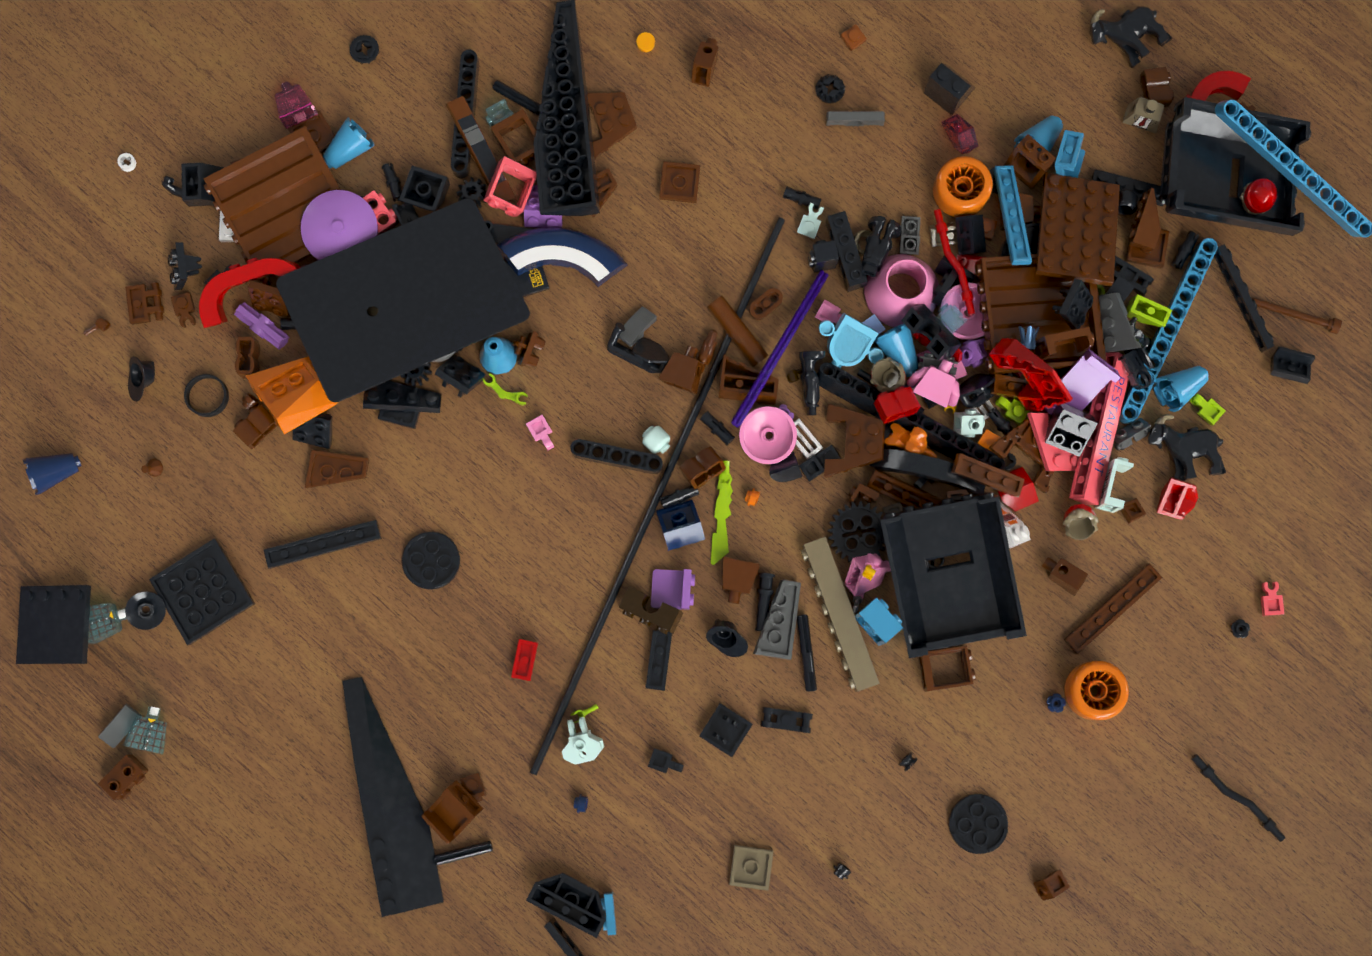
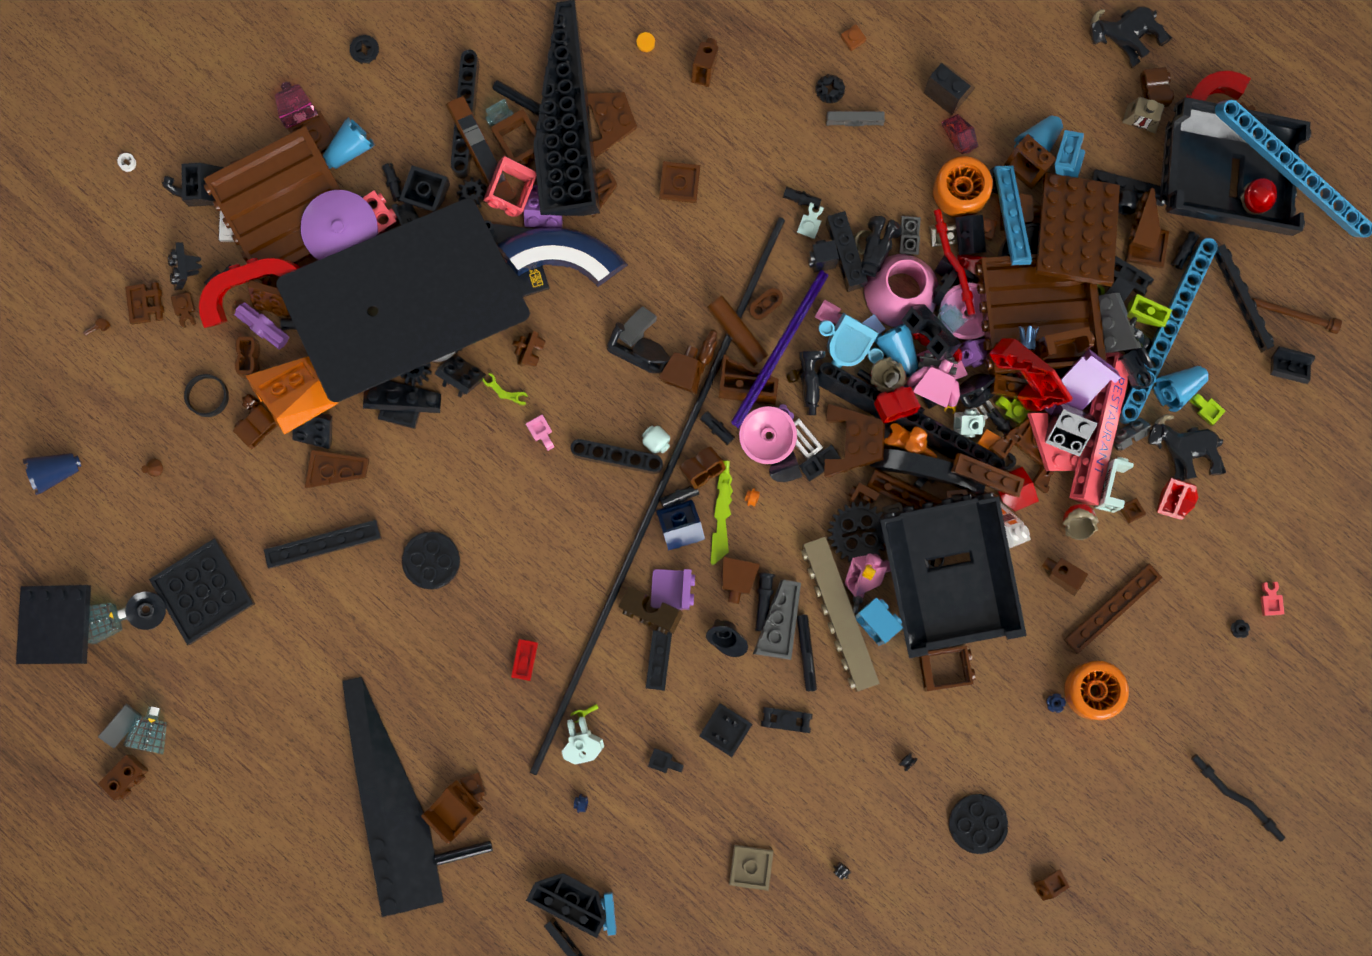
black piece [128,356,155,402] -> none
dark azure cone [479,337,517,375] -> none
black plate [1052,279,1094,330] -> none

